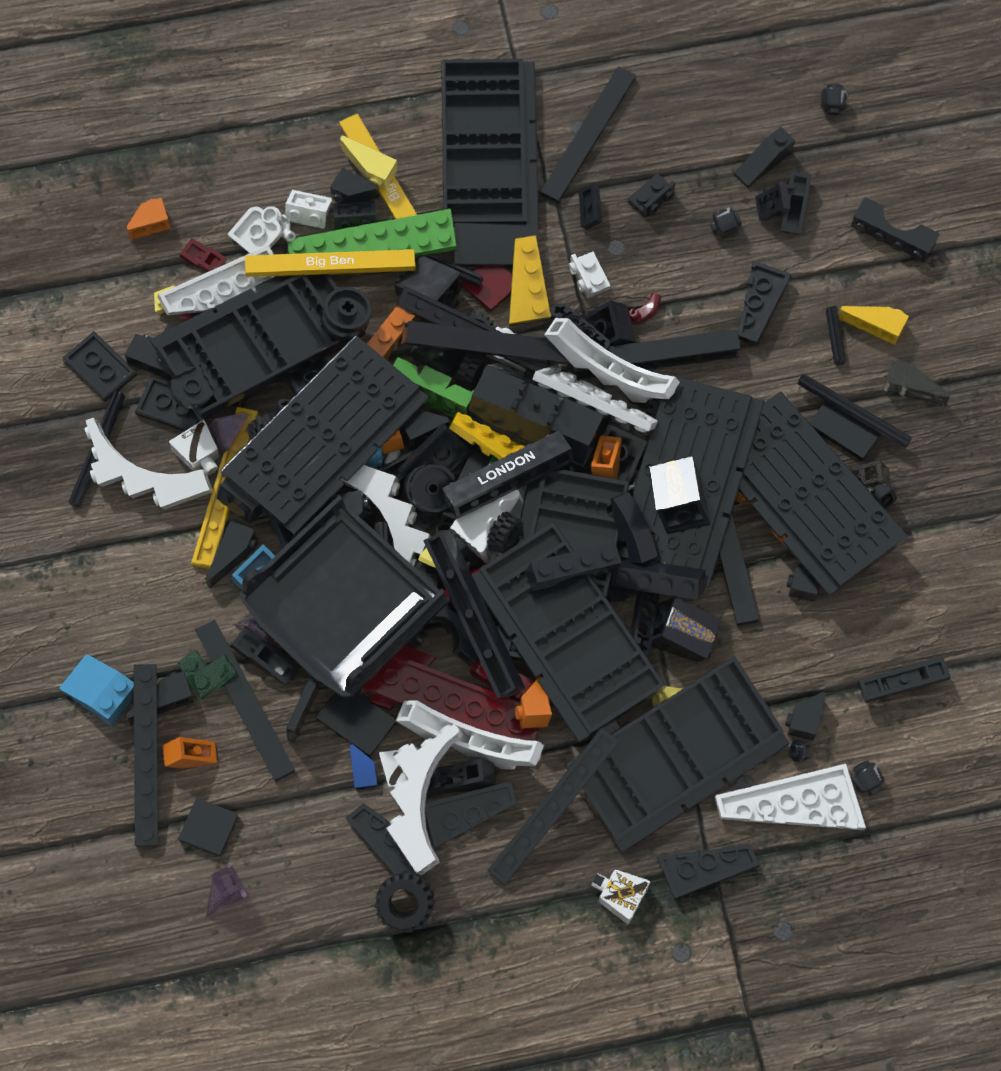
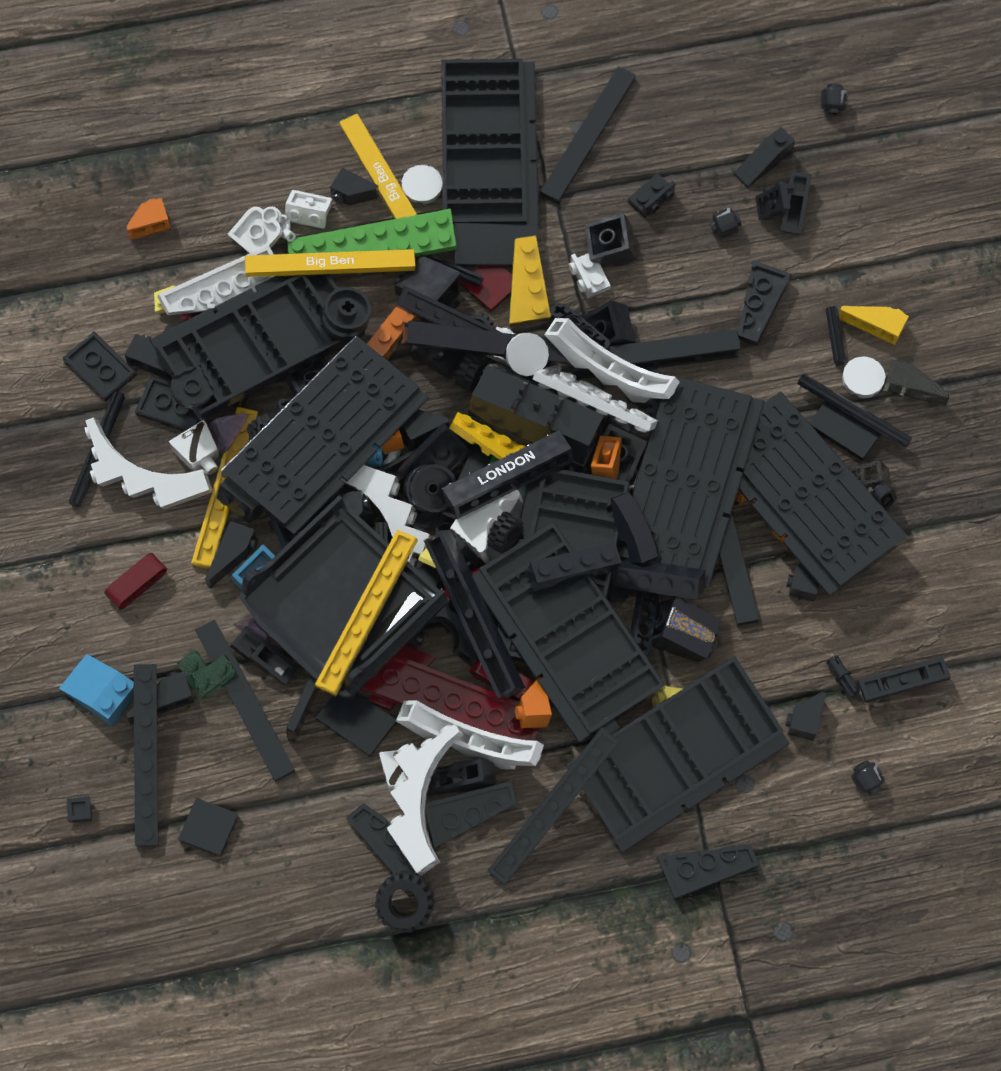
orange slope [163,737,217,769] -> none
dark red slope [180,238,227,272] -> none
clear purple slope [206,864,247,917] -> none
black bracket [333,200,376,230] -> none
light yellow slope [340,135,398,190] -> none
blue slope [350,744,377,788] -> none
bright green piece [393,357,474,419] -> none
black plate [579,183,602,230] -> none
torso [592,870,650,924] -> none
dark red arm [629,293,661,324] -> none
black slope [650,456,709,533] -> none
white wing [715,764,866,830] -> none
black plate [789,740,813,762] -> none
black arch [851,197,940,263] -> none
none -> black plate [67,796,92,823]
none -> dark red beam [104,553,168,610]
none -> yellow tile [315,529,418,696]
none -> white tile [402,165,443,204]
none -> white tile [506,333,549,376]
none -> black slope [585,213,637,266]
none -> black axle [826,655,860,698]
none -> white tile [842,357,886,398]

